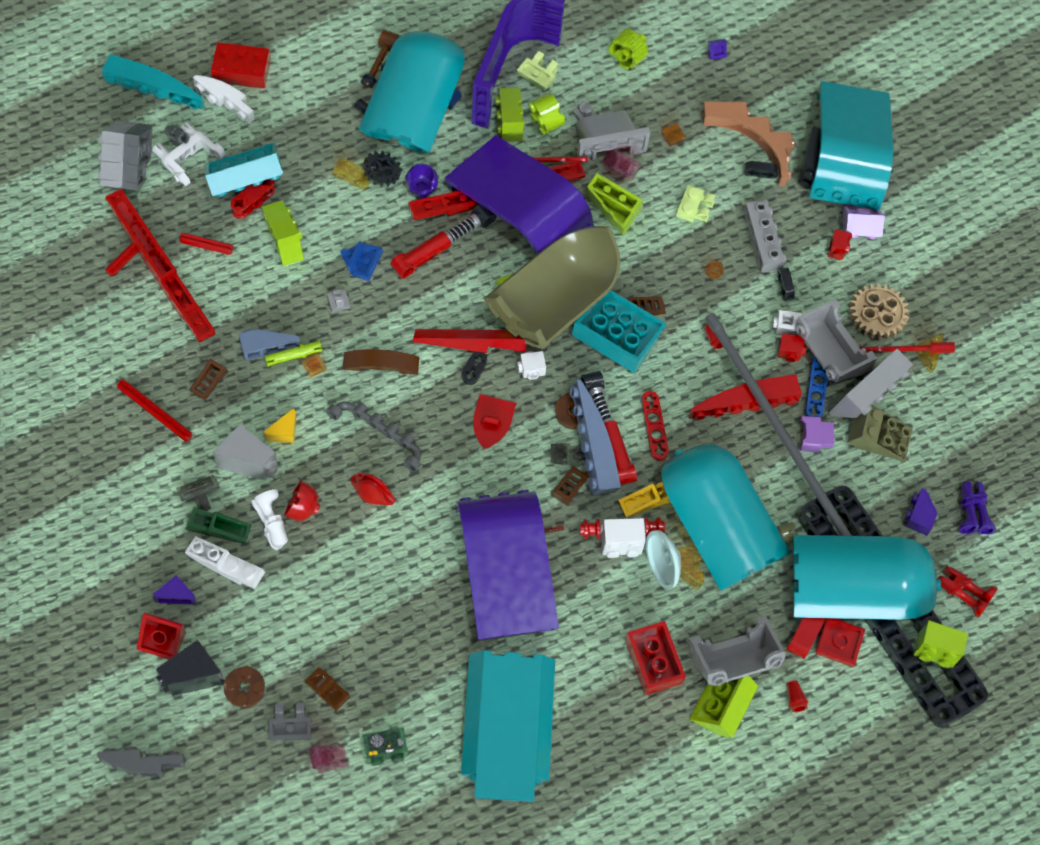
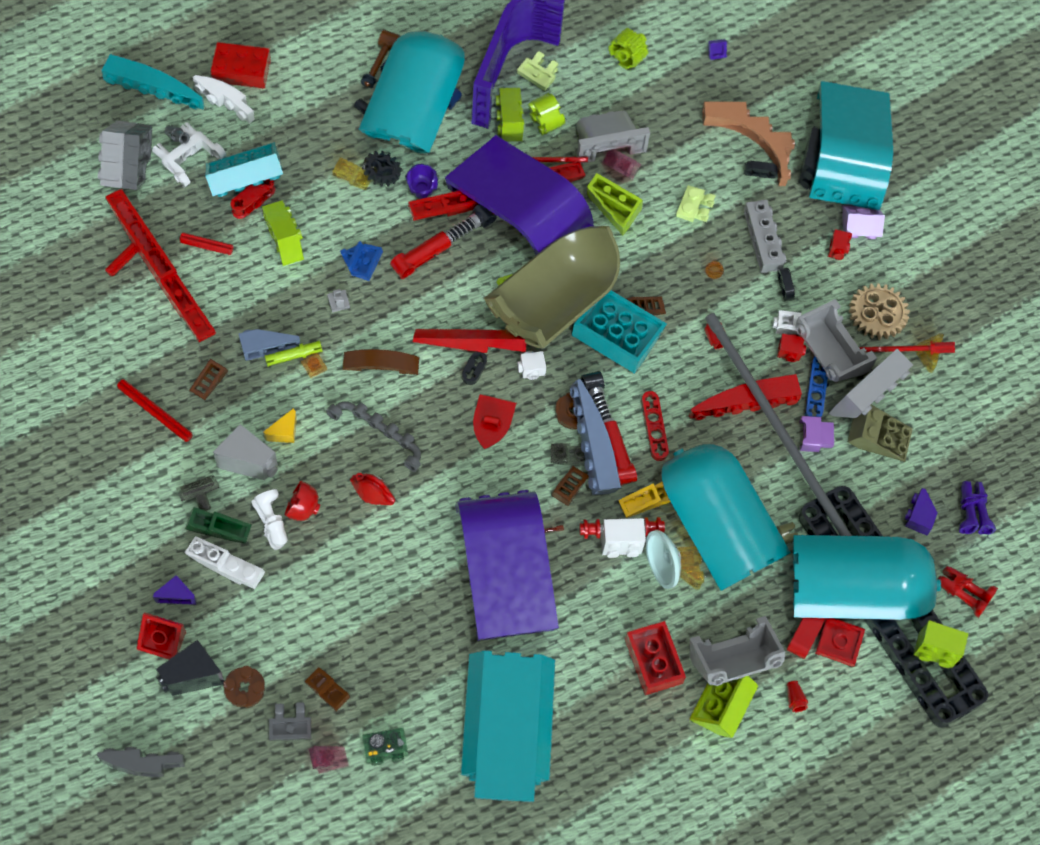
light grey tile [572,101,597,120] -> none
clear orange plate [661,123,686,147] -> none

